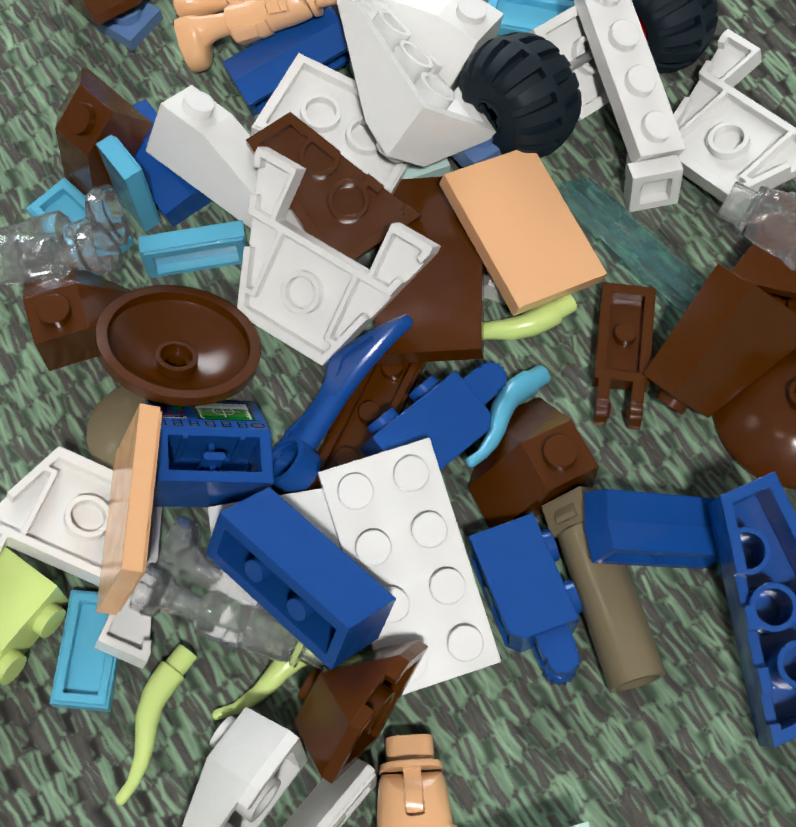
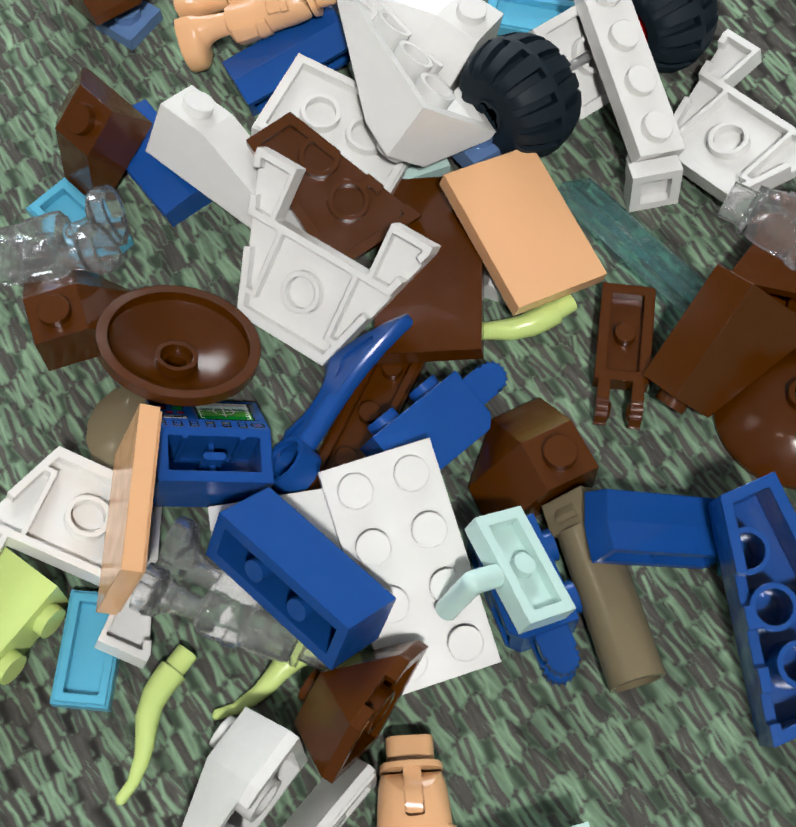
medium azure tile [96,134,161,232] -> none
medium azure tile [138,220,248,278] -> none
medium azure animal [466,365,550,468] -> none
none -> light aqua plate [436,506,576,634]

